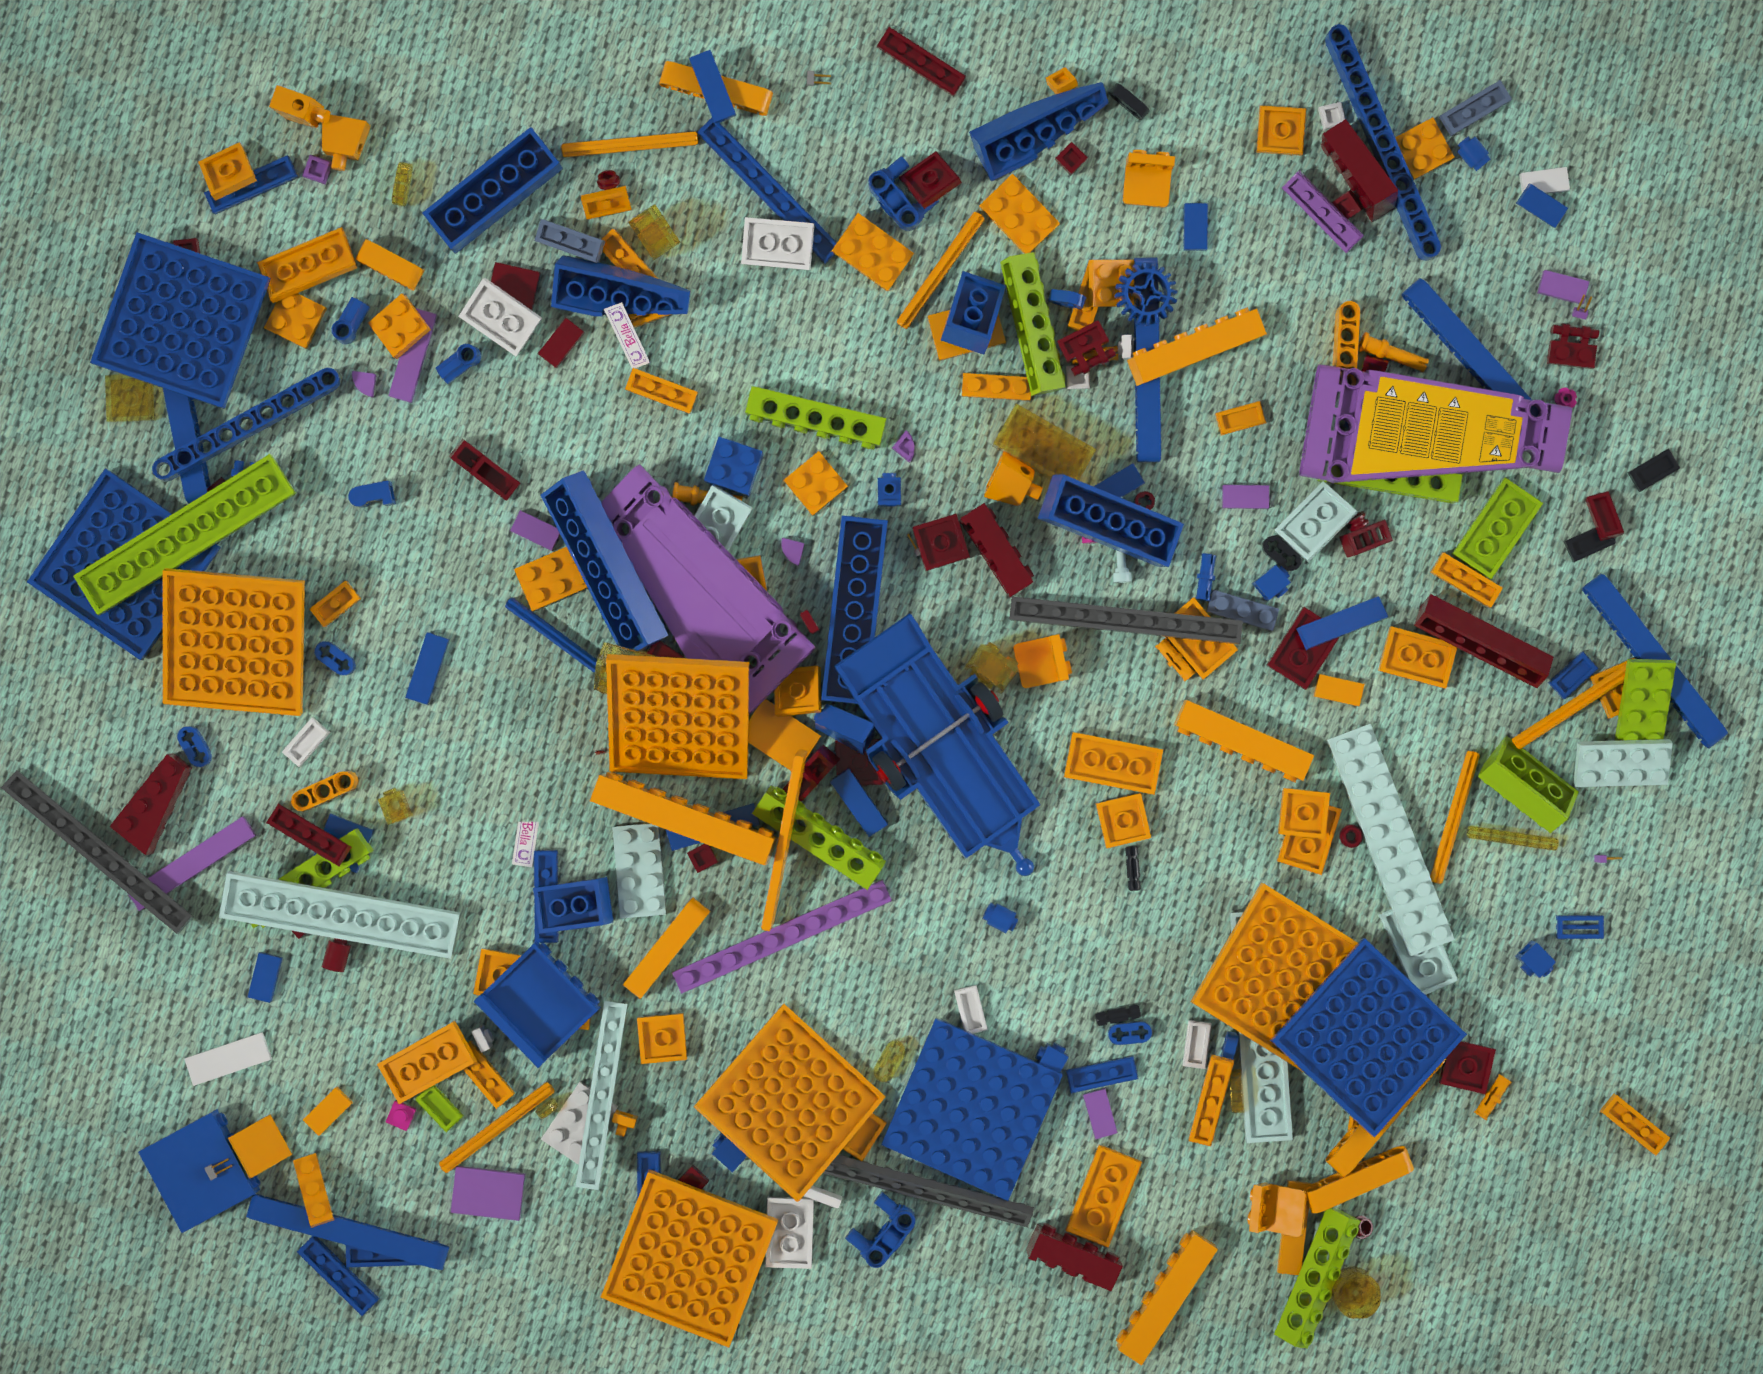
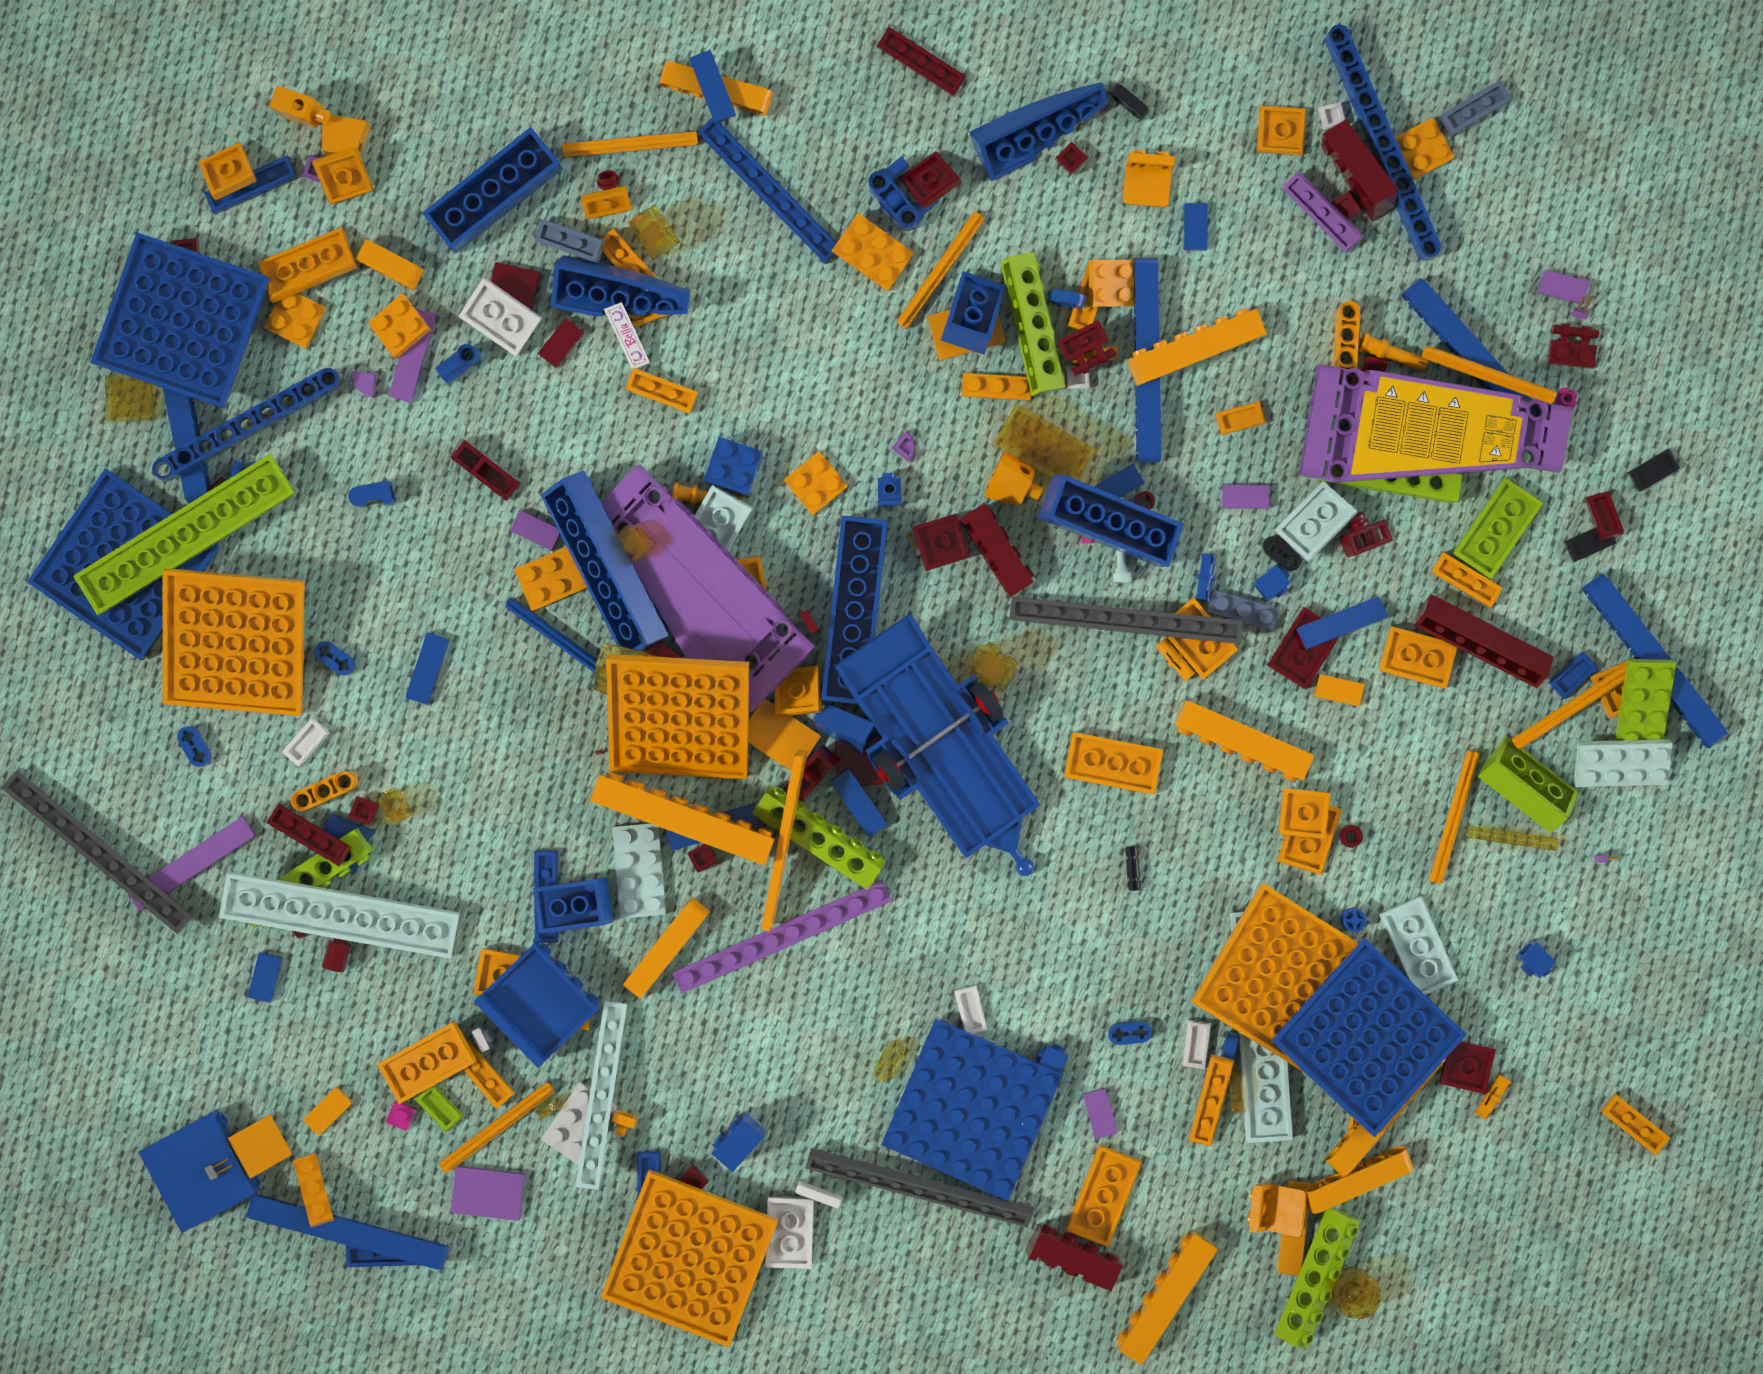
dark red wedge [109,753,193,855] -> none
white piece [184,1032,272,1086] -> none
blue tile [297,1236,379,1316] -> none
light orange plate [310,581,361,627] -> none
blue piece [331,297,370,344] -> none
clear yellow beam [392,162,413,207] -> none
white sticker [512,822,539,867] -> none
light orange plate [637,1013,688,1064] -> none
light orange plate [693,1004,886,1202] -> none
white plate [741,217,814,270] -> none
lime brick [745,386,886,450] -> none
medium lavender tile [782,538,805,566] -> none
light grey piece [806,71,831,86] -> none
light orange tile [843,1113,887,1162] -> none
blue piece [845,1192,915,1268] -> none
light orange plate [979,173,1060,254] -> none
blue brick [982,902,1018,934] -> none
light orange bracket [1013,634,1072,688] -> none
light orange plate [1046,67,1078,94] -> none
blue tile [1066,1056,1138,1093] -> none
light orange plate [1095,793,1151,848] -> none
black axle [1095,1005,1141,1026] -> none
blue gear [1114,262,1178,326] -> none
white plate [1118,335,1134,361] -> none
light aqua plate [1326,724,1455,956] -> none
plate [1355,1215,1373,1239] -> none
blue brick [1457,136,1491,171] -> none
blue tile [1516,183,1568,228] -> none
white tile [1519,167,1570,194] -> none
blue tile [1556,915,1604,939] -> none
none -> light orange tile [312,146,374,205]
none -> dark red plate [348,796,380,825]
none -> clear yellow brick [618,524,657,562]
none -> blue wheel [1340,908,1367,932]
none -> light orange axle [1422,346,1557,404]

